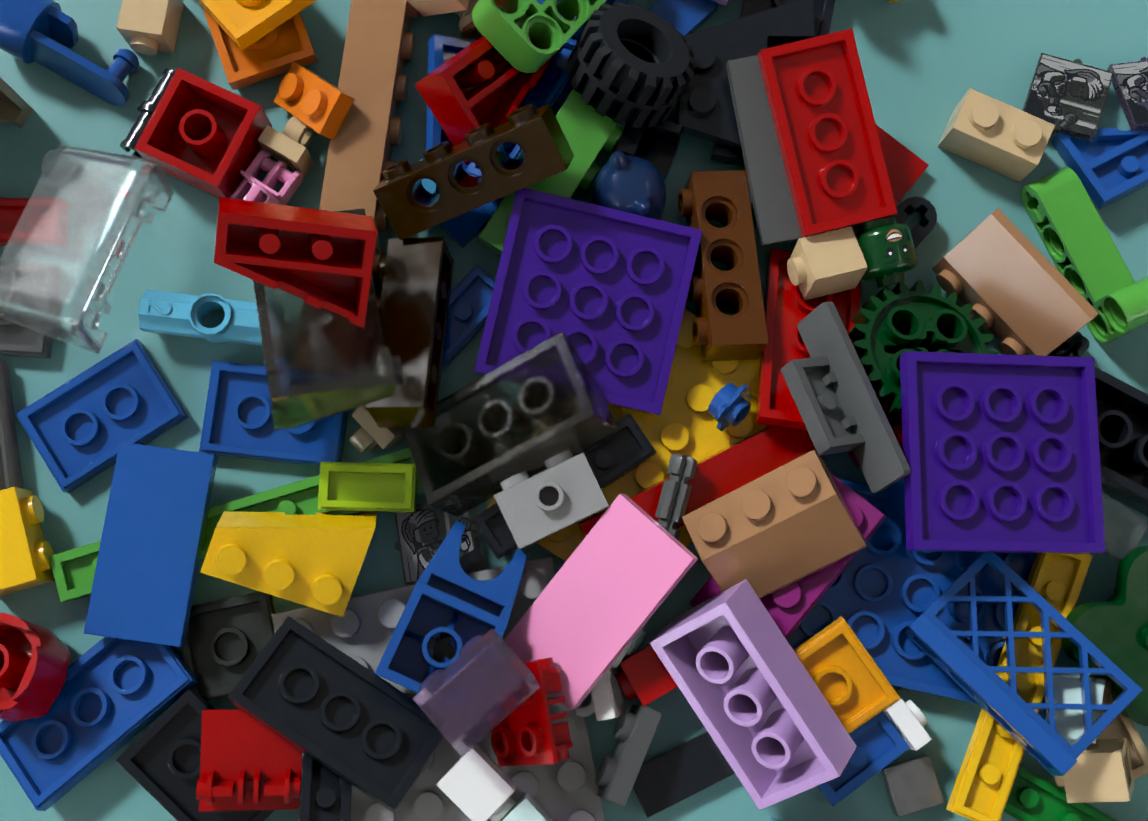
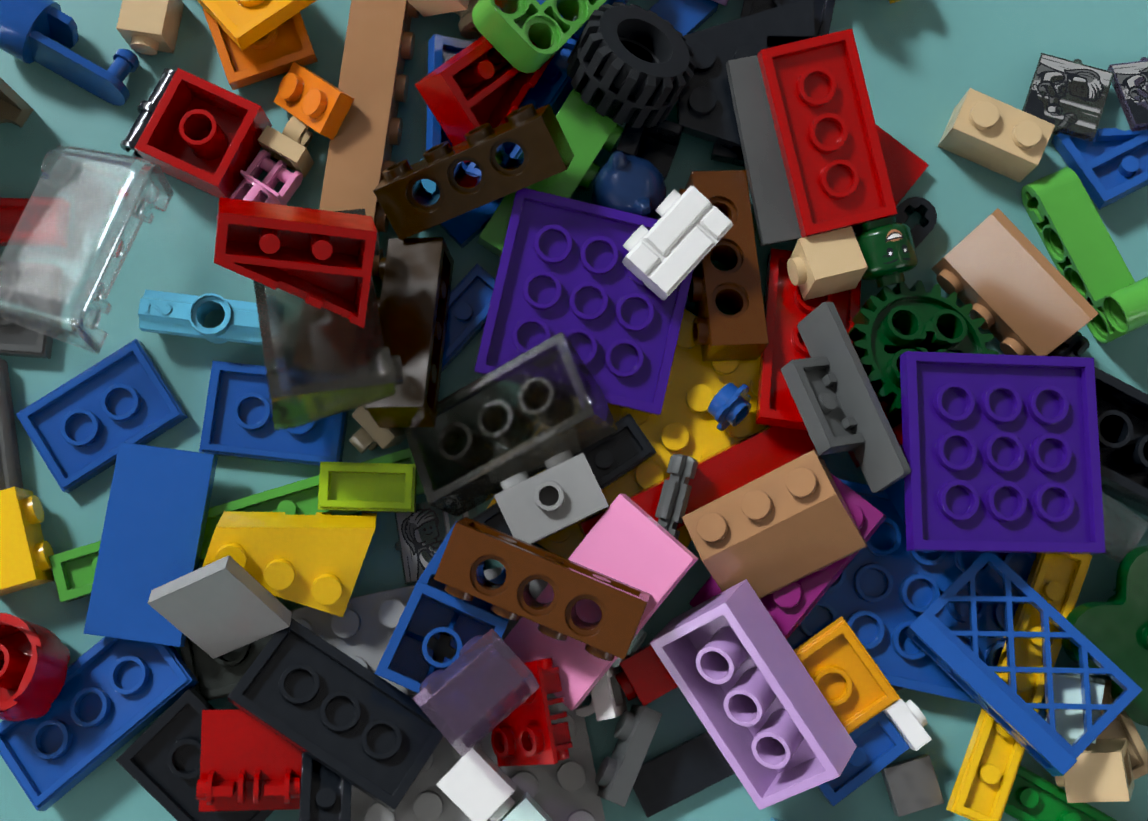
none -> light grey tile [148,555,292,659]
none -> reddish brown brick [434,517,651,661]
none -> white brick [622,185,734,301]

